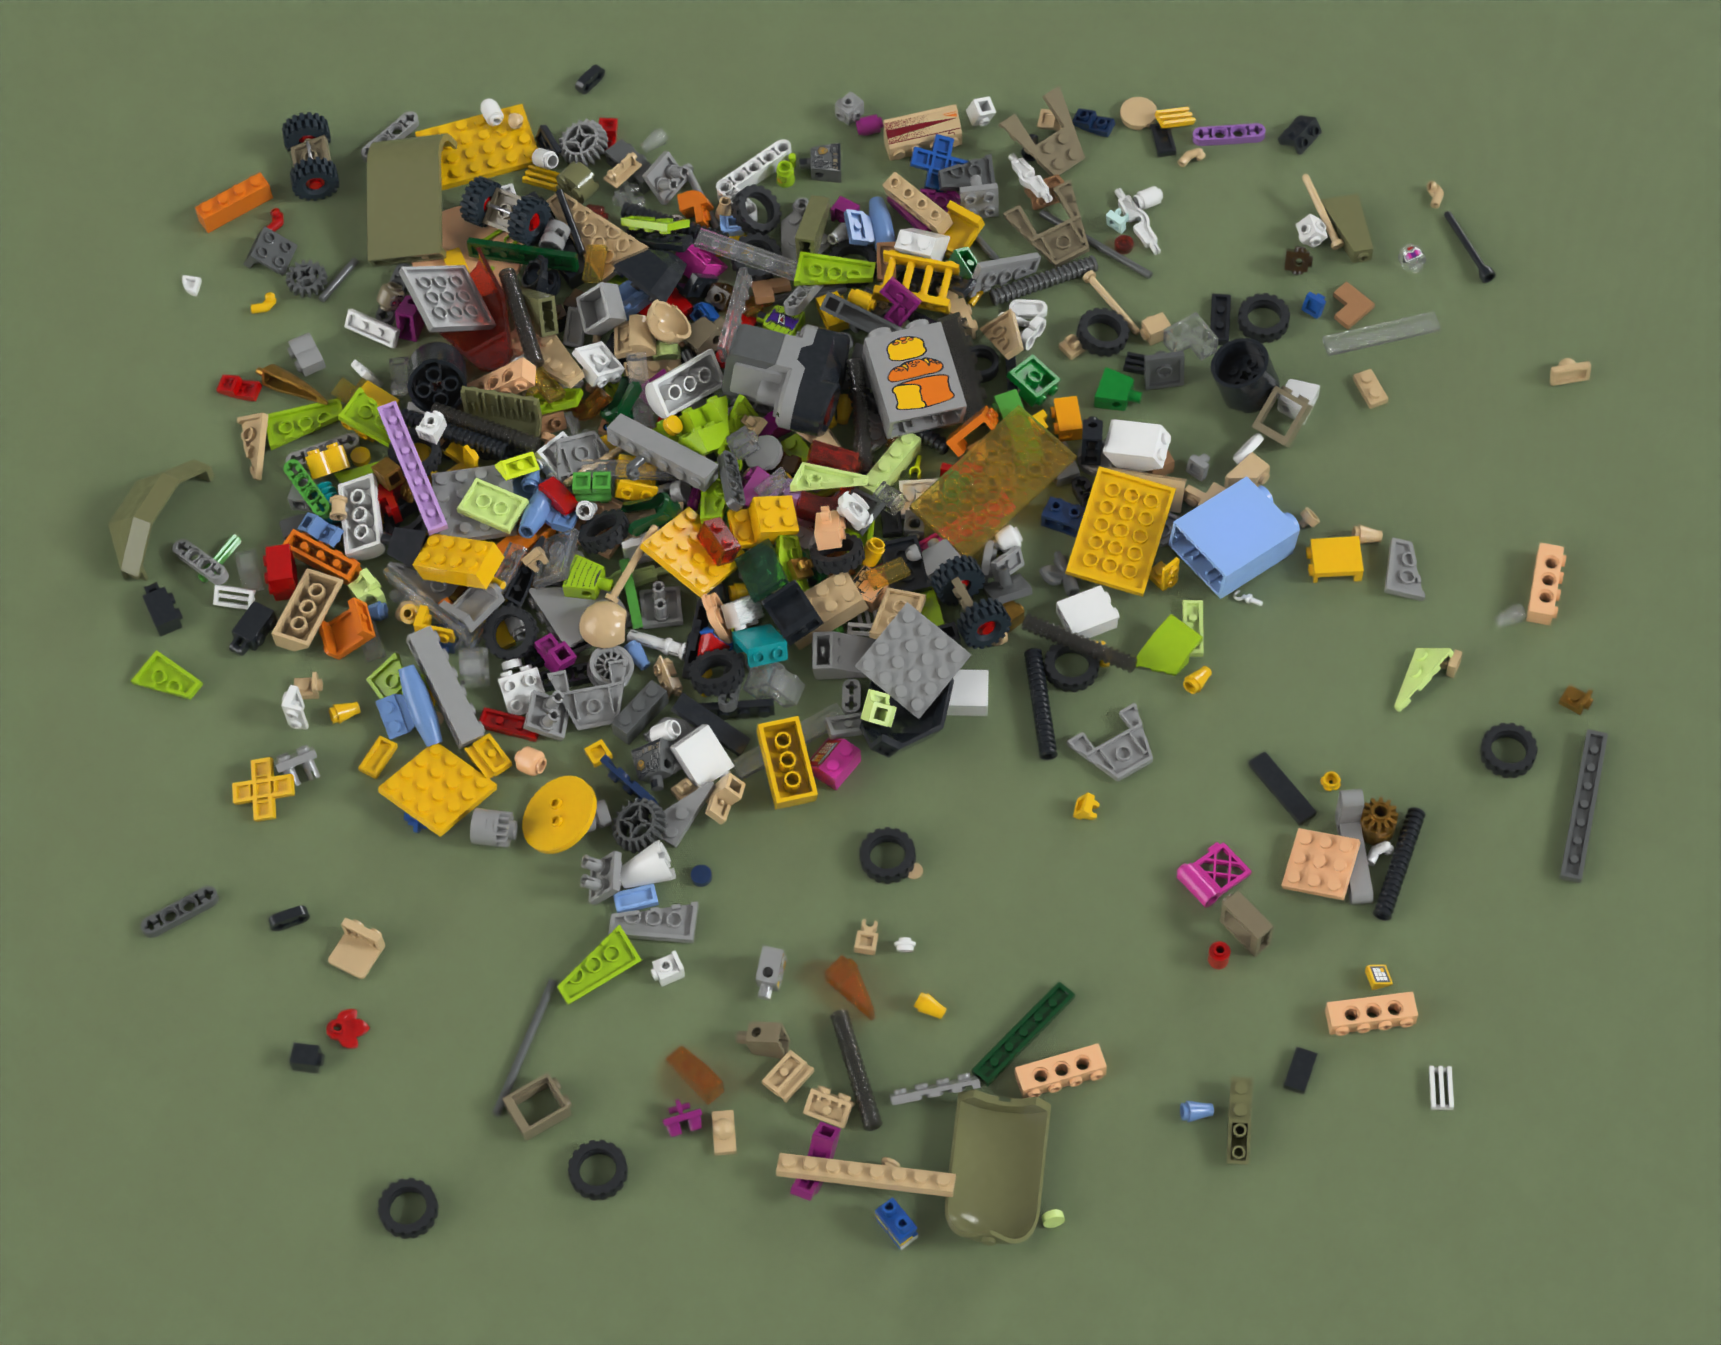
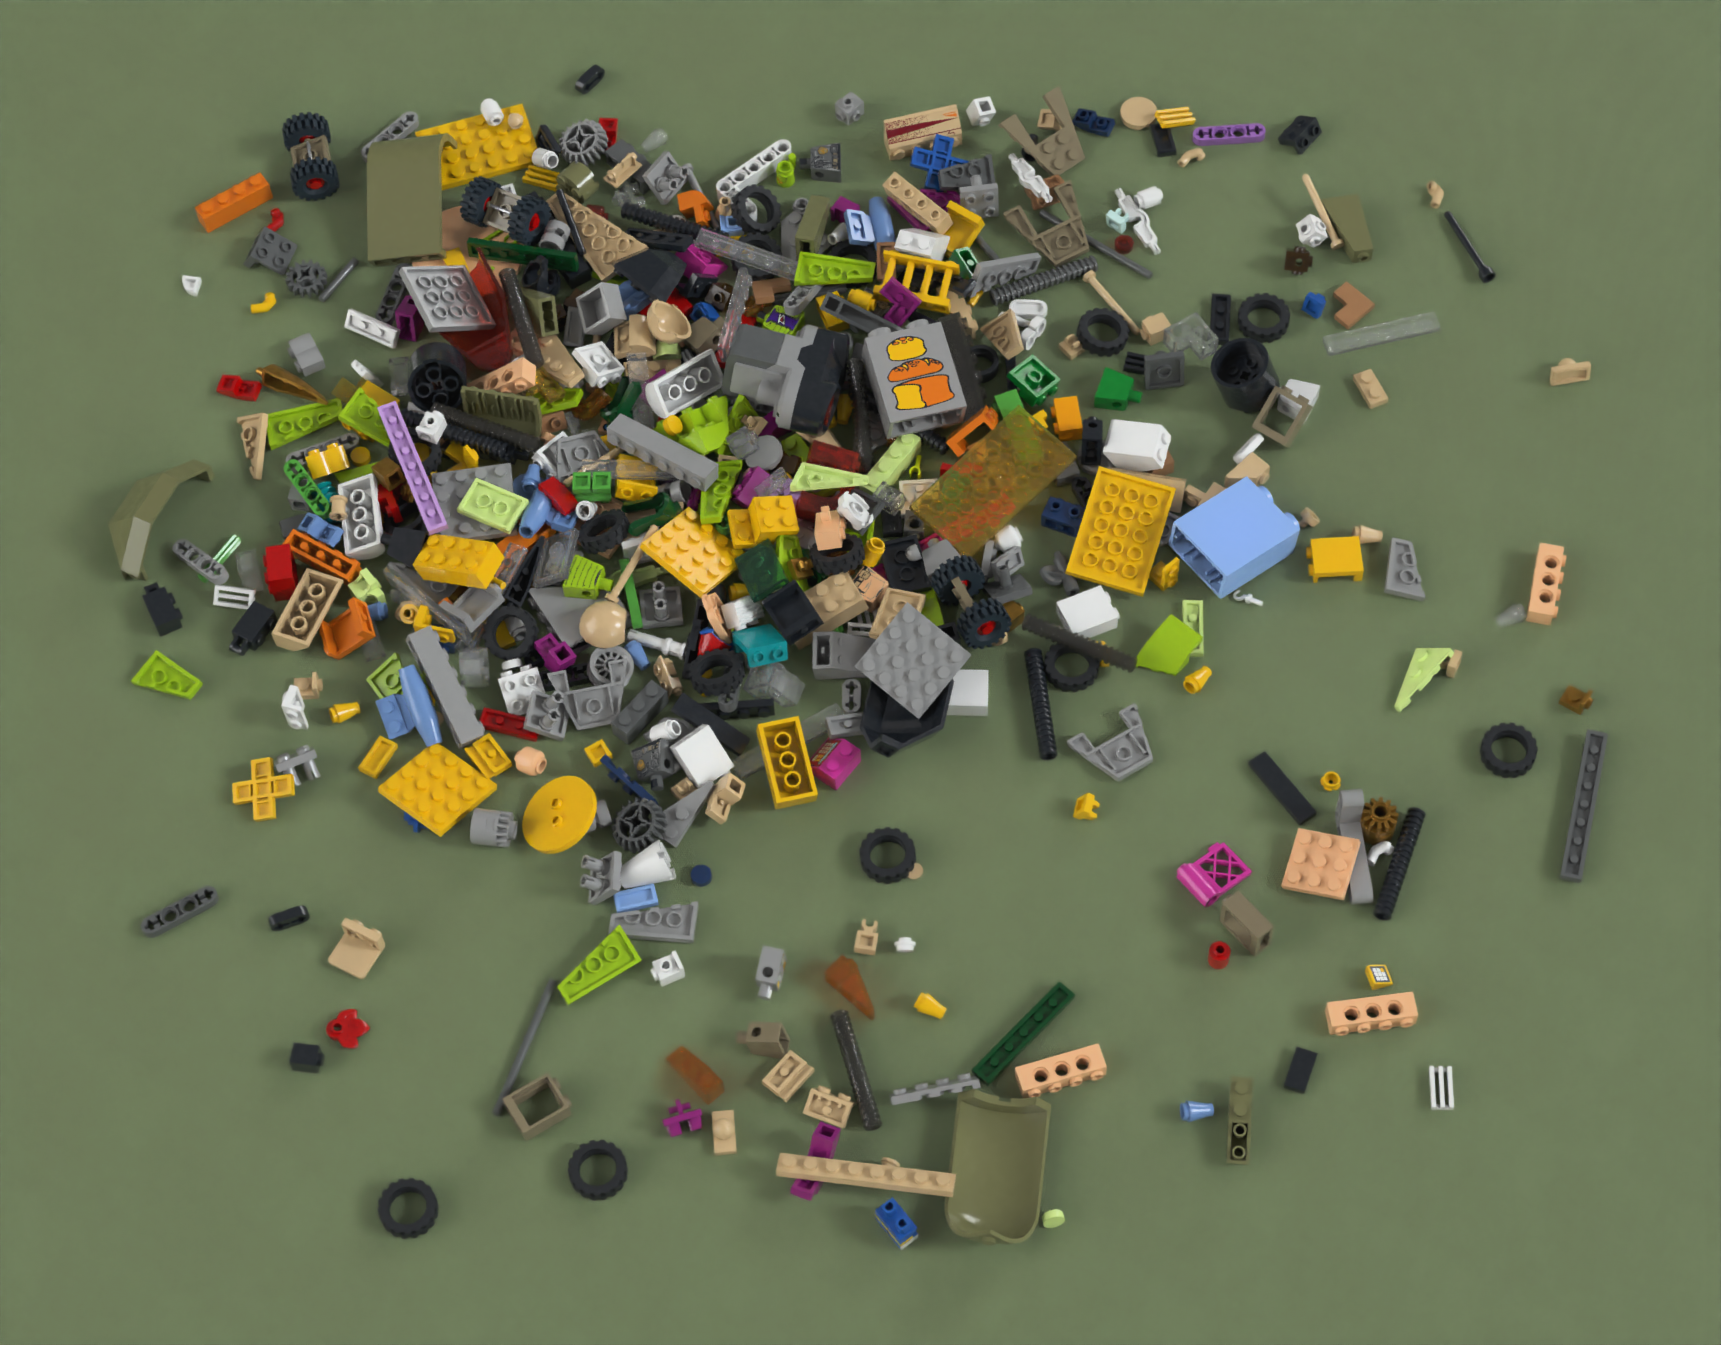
dark tan head [376,282,405,312] -> none
neon yellow slope [495,451,540,481] -> none
tan tile [521,547,549,572] -> none
clear yellow tile [582,245,608,283] -> none
lime wing [621,216,690,234] -> none
dark grey arm [626,455,645,481] -> none
clear red brick [696,517,741,567] -> none
dark grey beam [717,450,746,512] -> none
magenta brick [855,114,884,136] -> none
yellowish green brick [860,689,897,727] -> none
clear yellow tile [865,557,911,591] -> none
light grey tile [1186,453,1210,482] -> none
clear head [1398,243,1427,273] -> none

